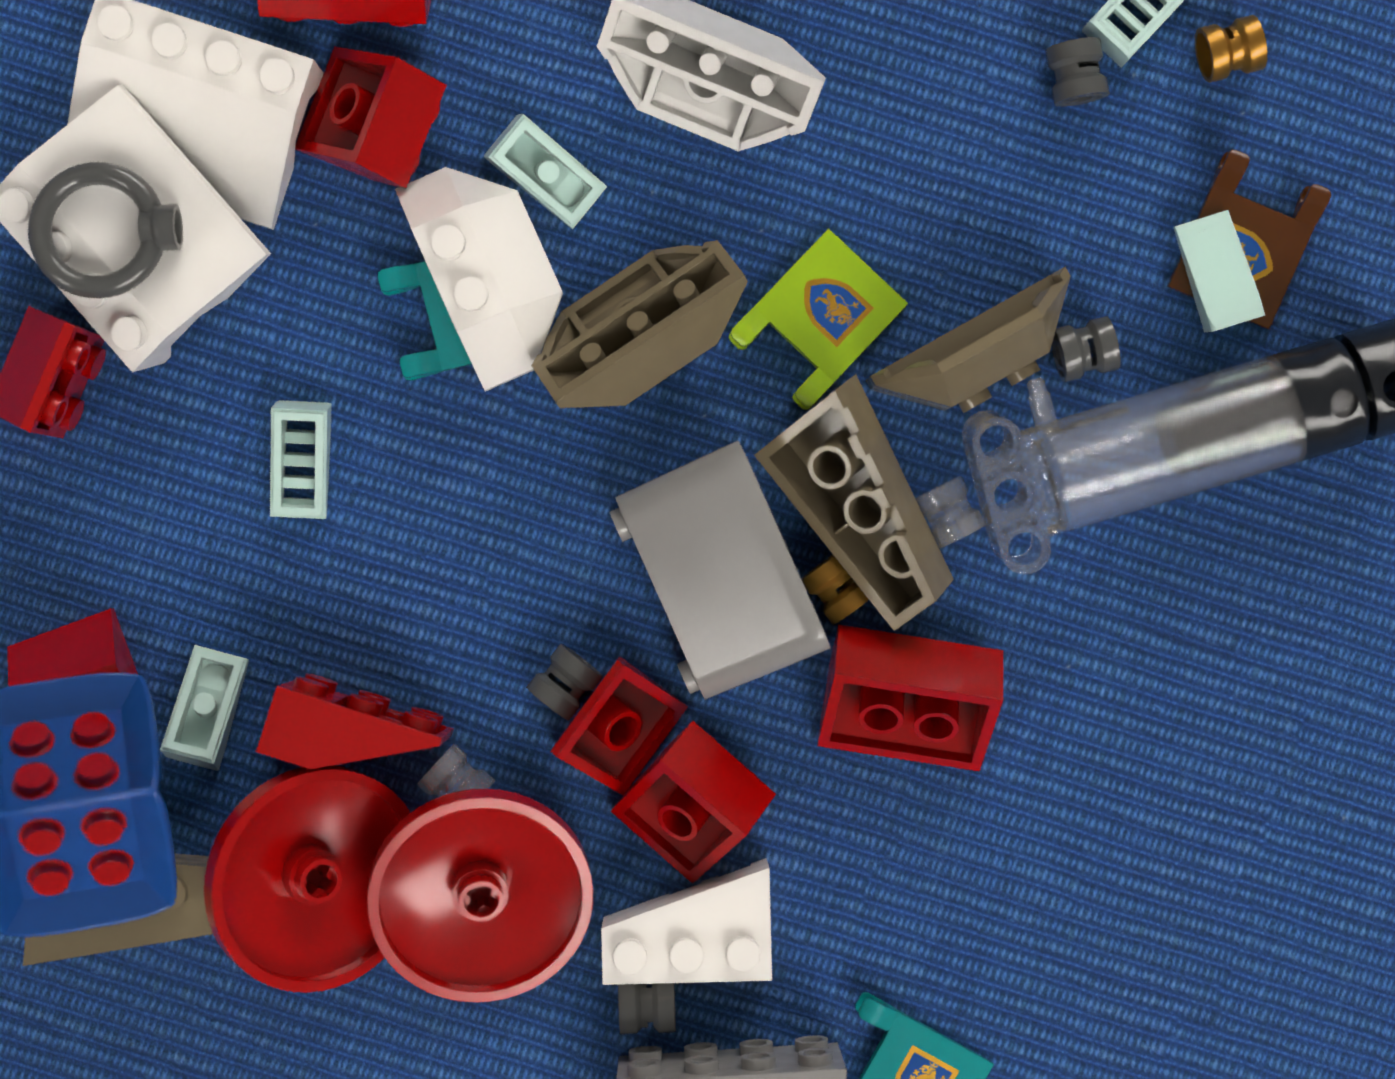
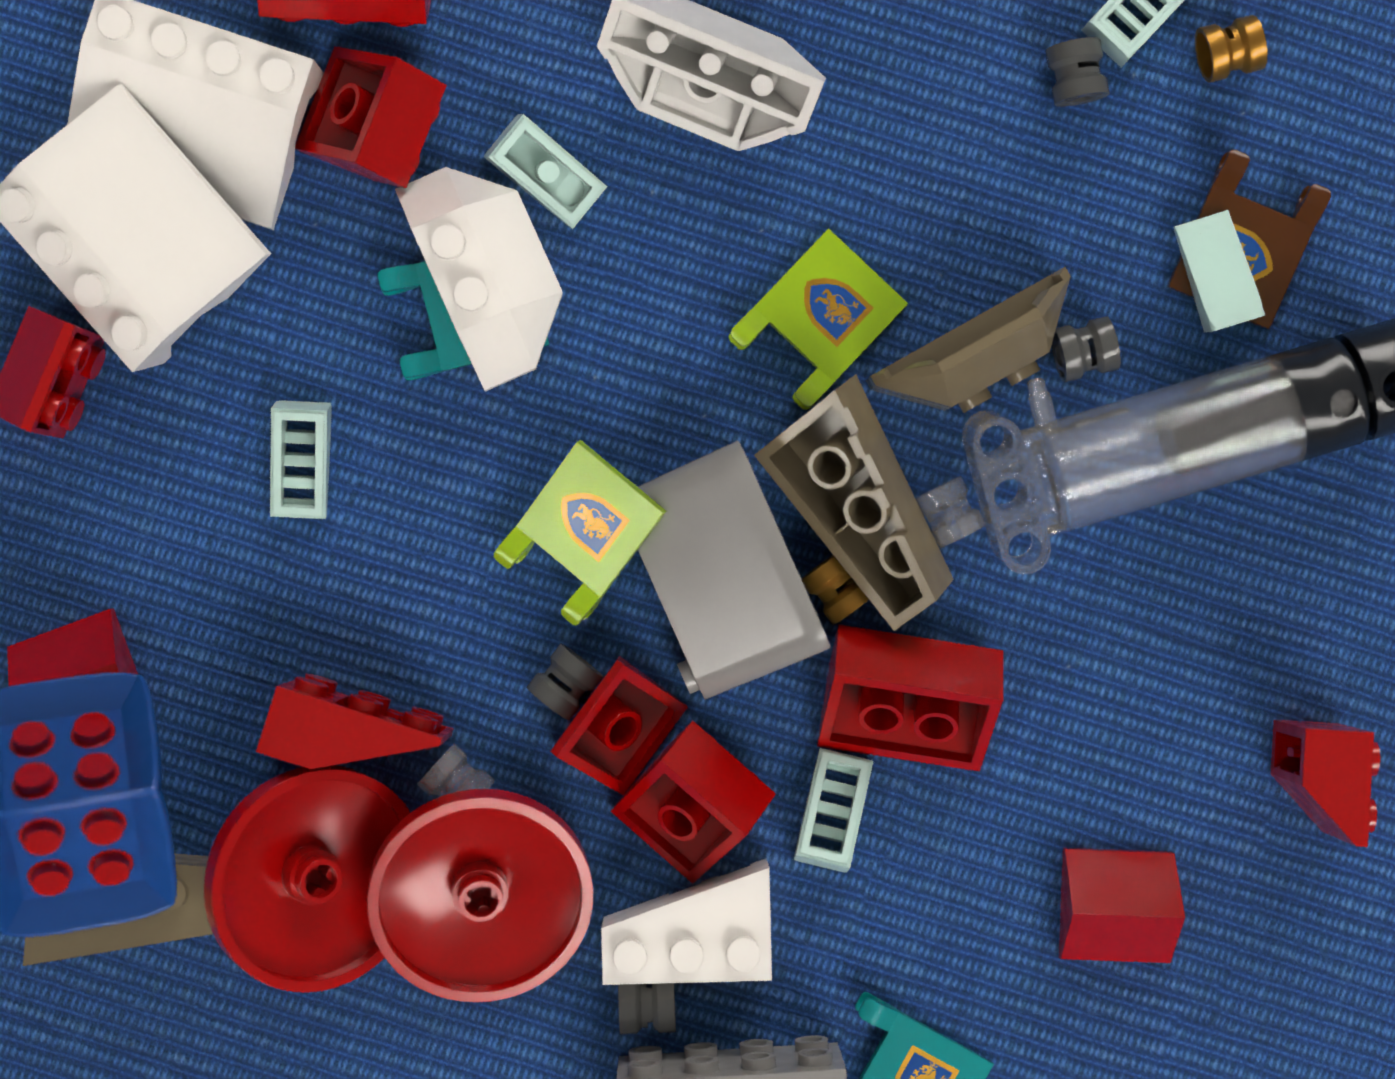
dark grey piece [28,162,183,298] -> none
light aqua slope [160,645,249,771] -> none
dark tan wedge [531,240,748,408] -> none
none -> lime flag [494,440,667,626]
none -> light aqua slope [793,748,873,872]
none -> red slope [1059,848,1185,963]
none -> red slope [1271,720,1380,847]

